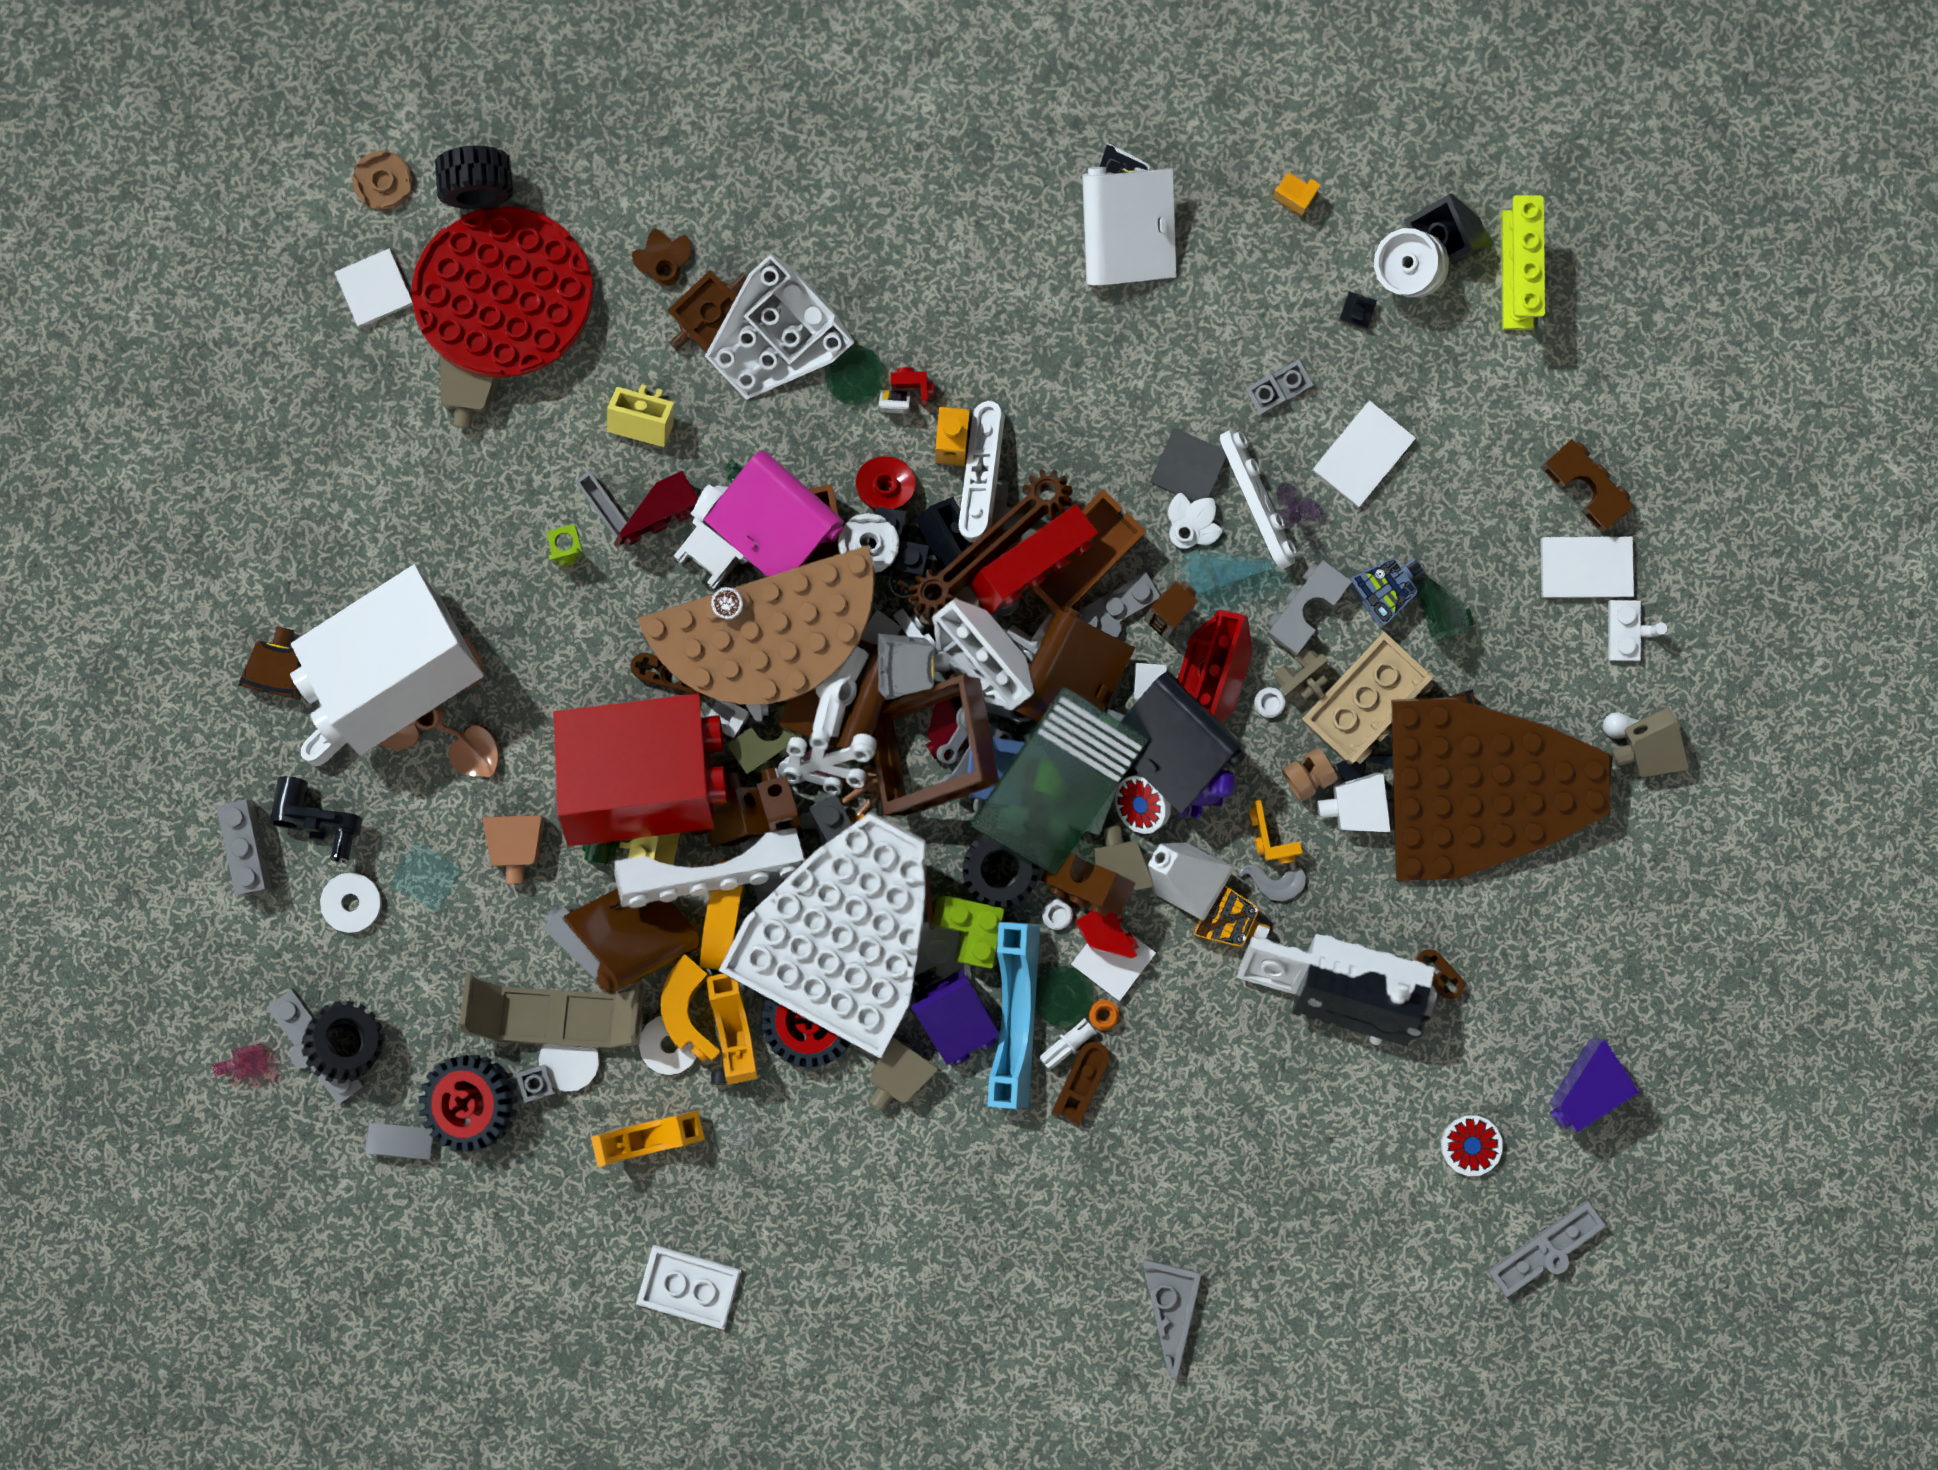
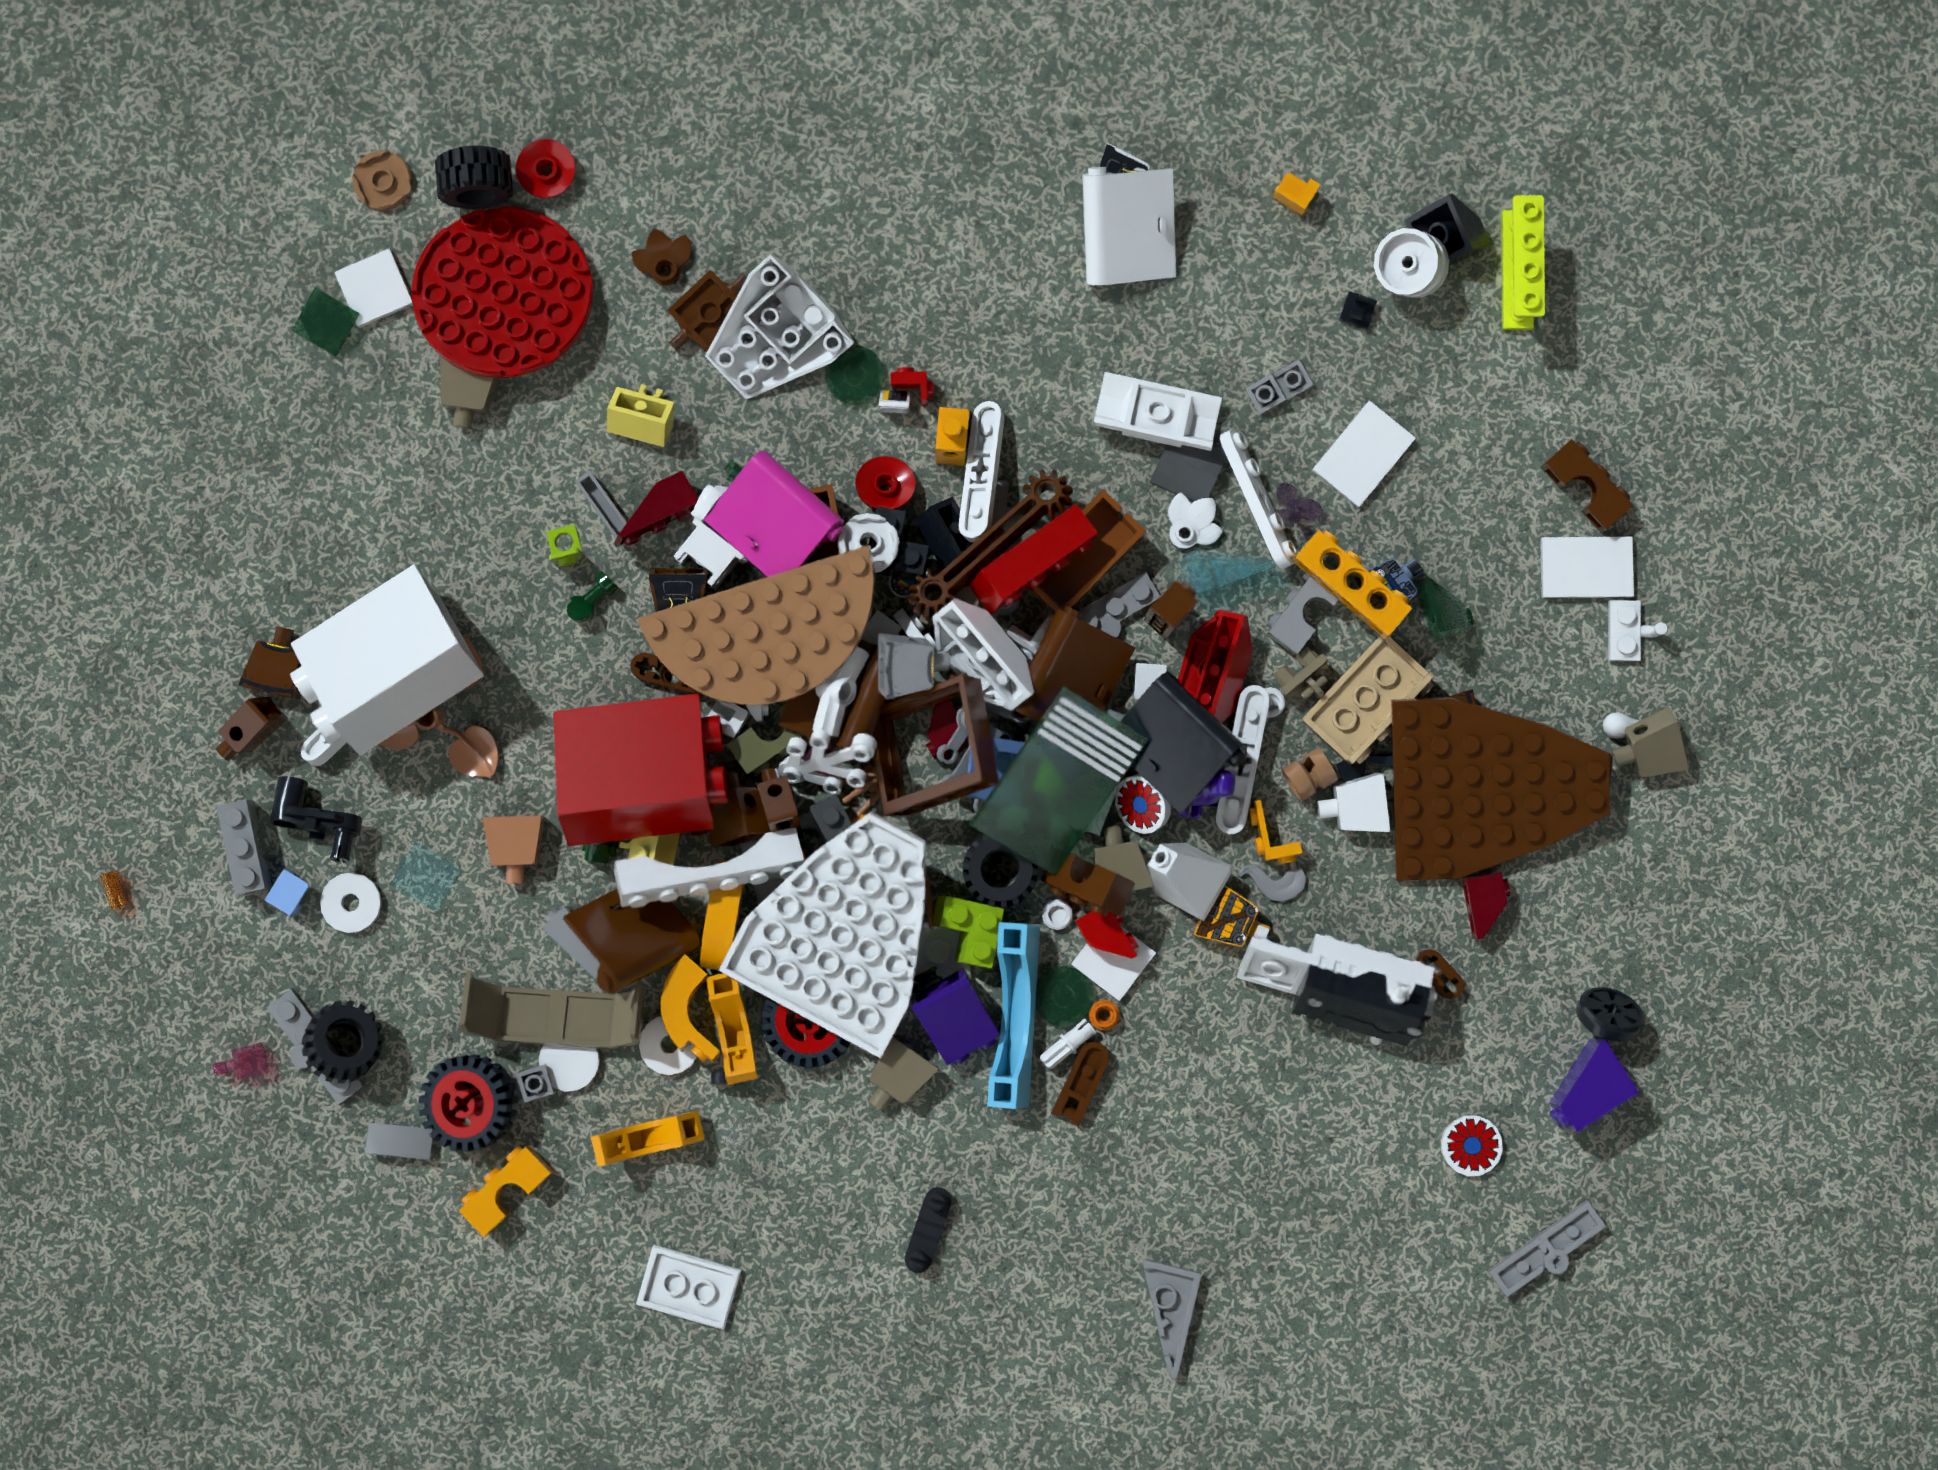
tile [712,588,744,619] -> none
none -> clear orange pin [98,870,129,910]
none -> reddish brown torso [216,697,288,761]
none -> light blue panel [265,869,310,916]
none -> clear green piece [292,287,360,356]
none -> light orange arch [458,1145,554,1237]
none -> red dish [515,139,576,198]
none -> dark green leg [567,571,619,623]
none -> black torso [649,568,710,612]
none -> black piece [905,1187,952,1273]
none -> white piece [1093,372,1222,451]
none -> white piece [1216,685,1269,834]
none -> light orange brick [1292,530,1412,639]
none -> dark red slope [1462,873,1510,939]
none -> black wheel [1576,987,1645,1042]

